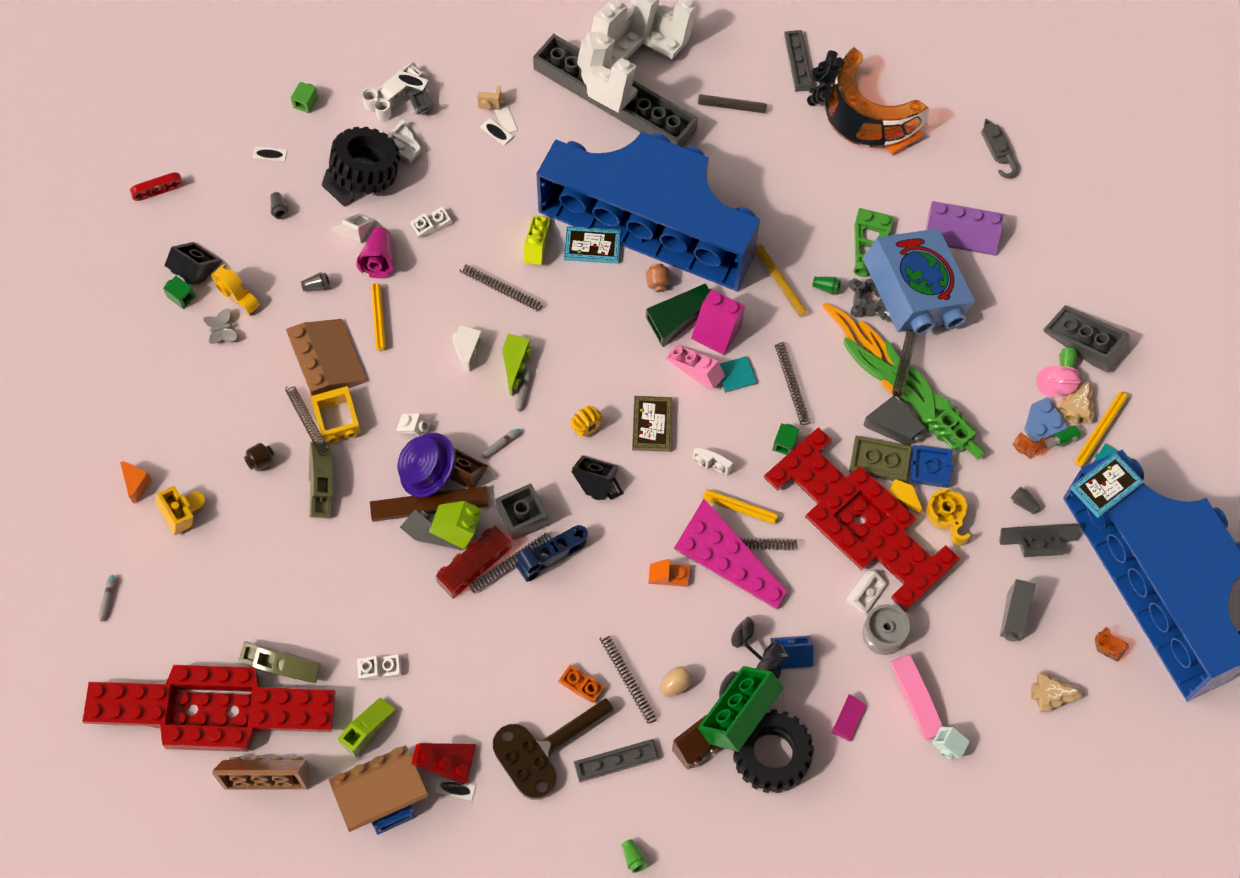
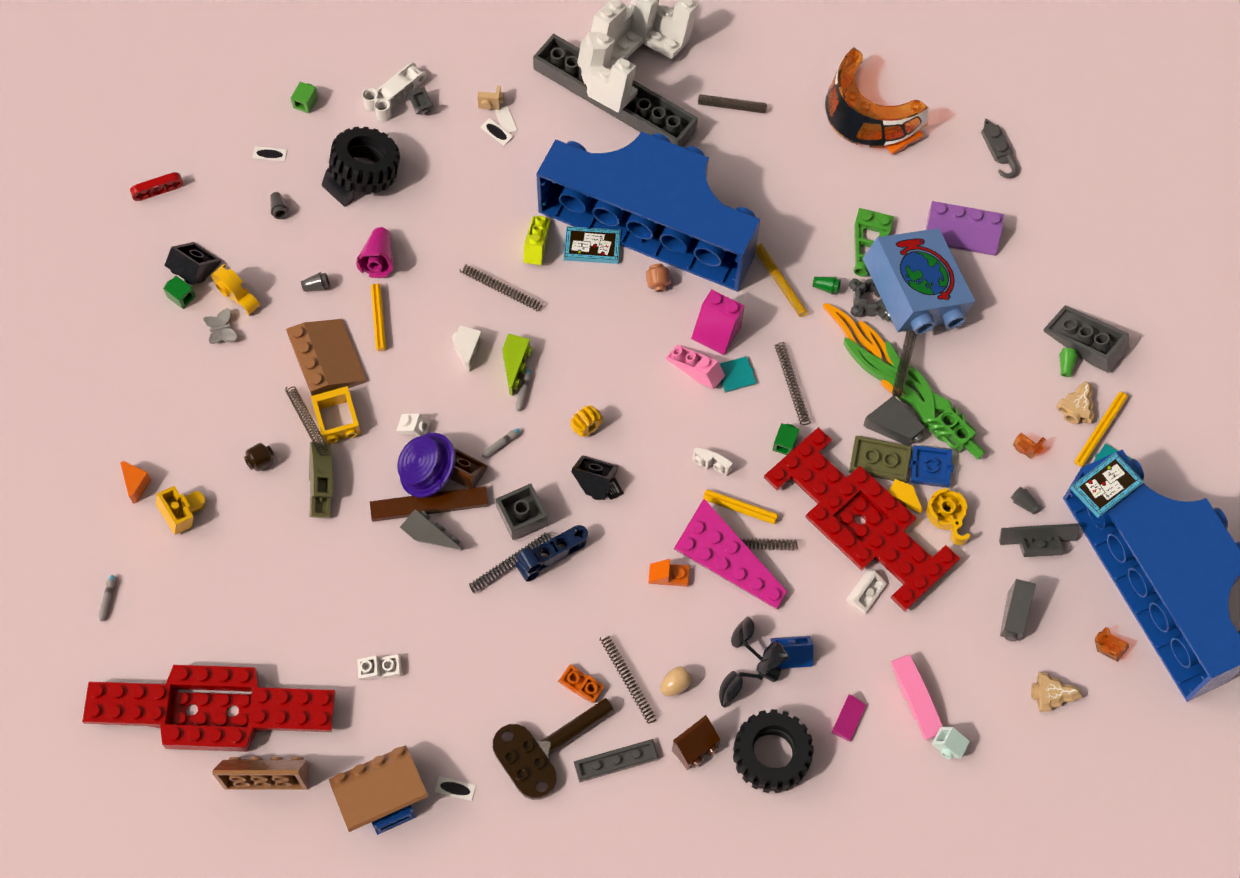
olive slope [239,641,321,683] -> none
white slope [330,214,375,243] -> none
lime slope [338,697,396,757] -> none
white wing [388,119,421,164] -> none
sticker [393,70,428,91] -> none
white slope [410,206,453,237] -> none
red wing [411,743,476,784] -> none
lime slope [429,501,482,549] -> none
clear red brick [436,526,512,599] -> none
bright green cone [621,839,647,873] -> none
tile [632,396,672,452] -> none
dark green slope [646,283,711,347] -> none
green brick [698,666,784,752] -> none
dark grey tile [784,30,813,92] -> none
black piece [807,50,845,106] -> none
light grey wheel [862,604,910,655] -> none
medium blue plate [1024,397,1068,445] -> none
bright pink piece [1036,366,1082,397] -> none
green piece [1044,425,1081,448] -> none

